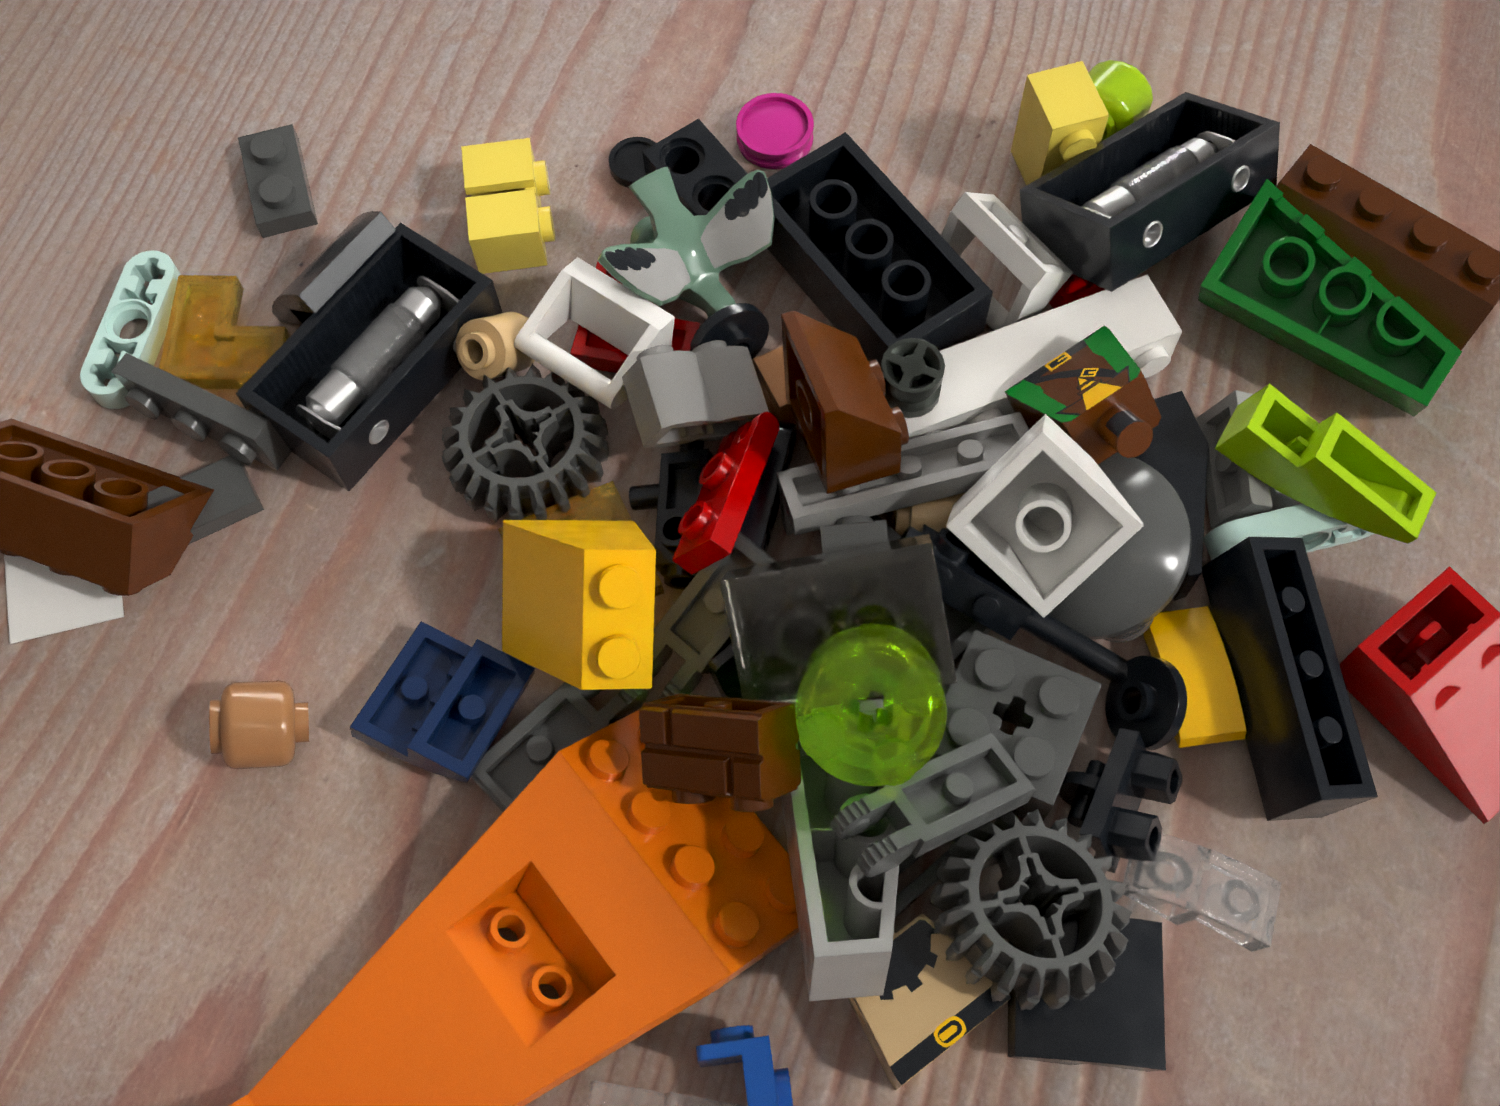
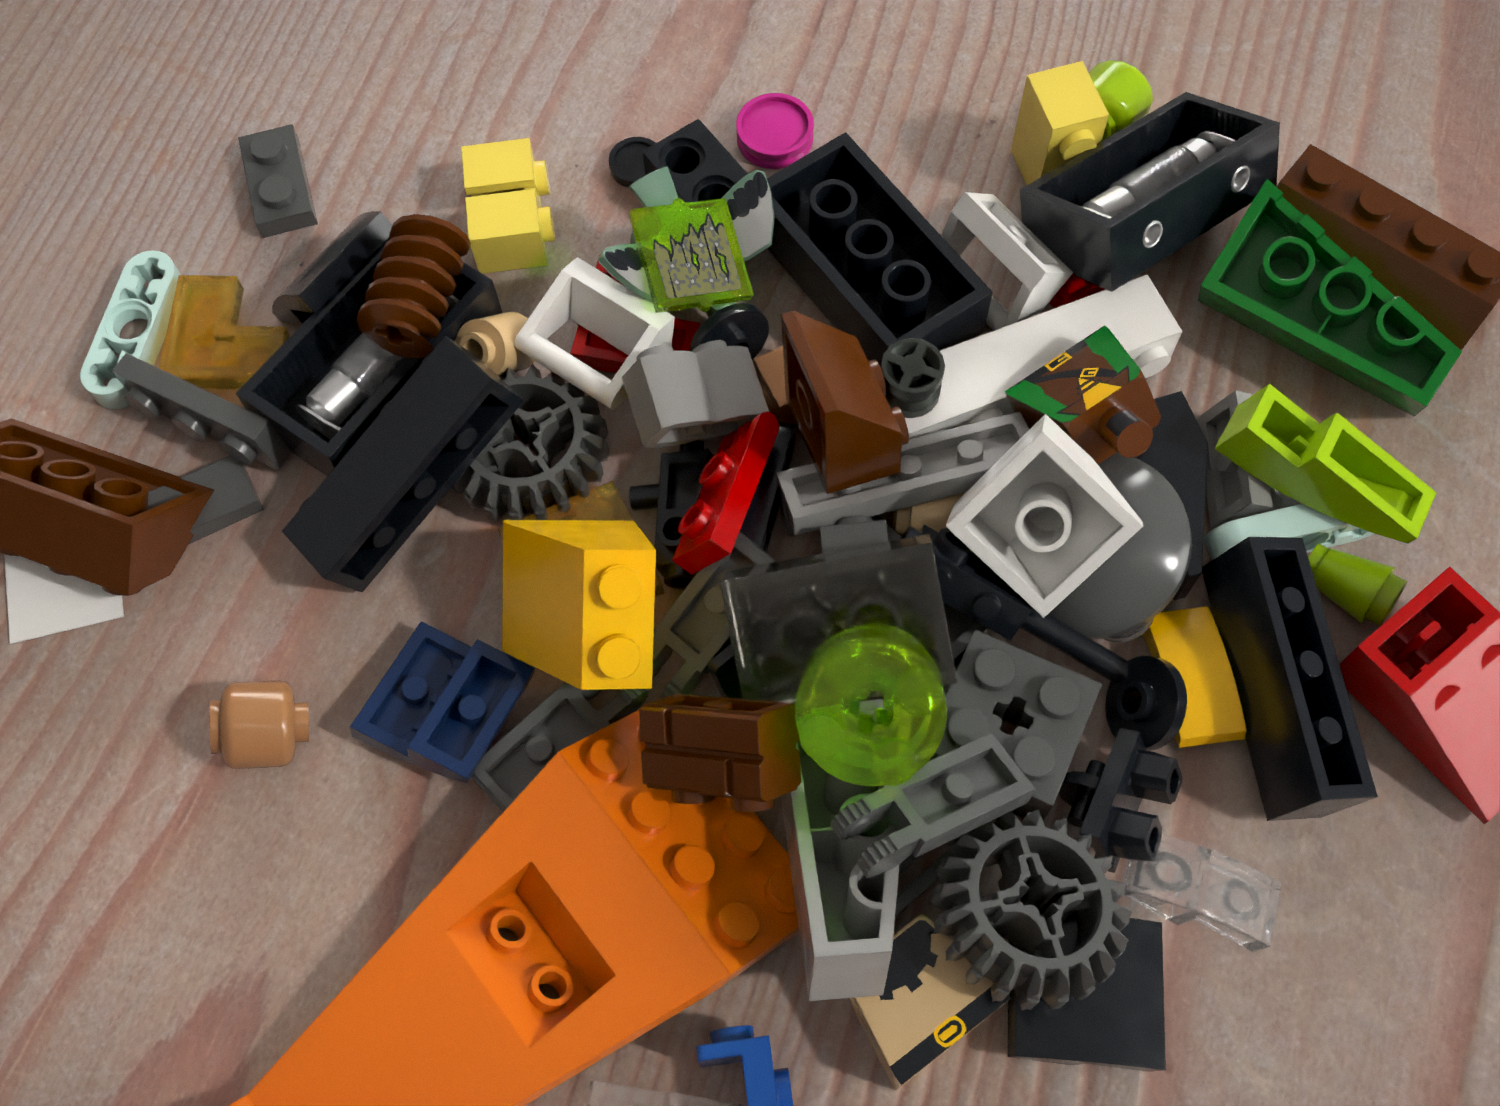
none -> black brick [282,335,524,592]
none -> reddish brown piece [356,214,471,358]
none -> piece [629,198,754,313]
none -> lime cone [1308,543,1408,626]

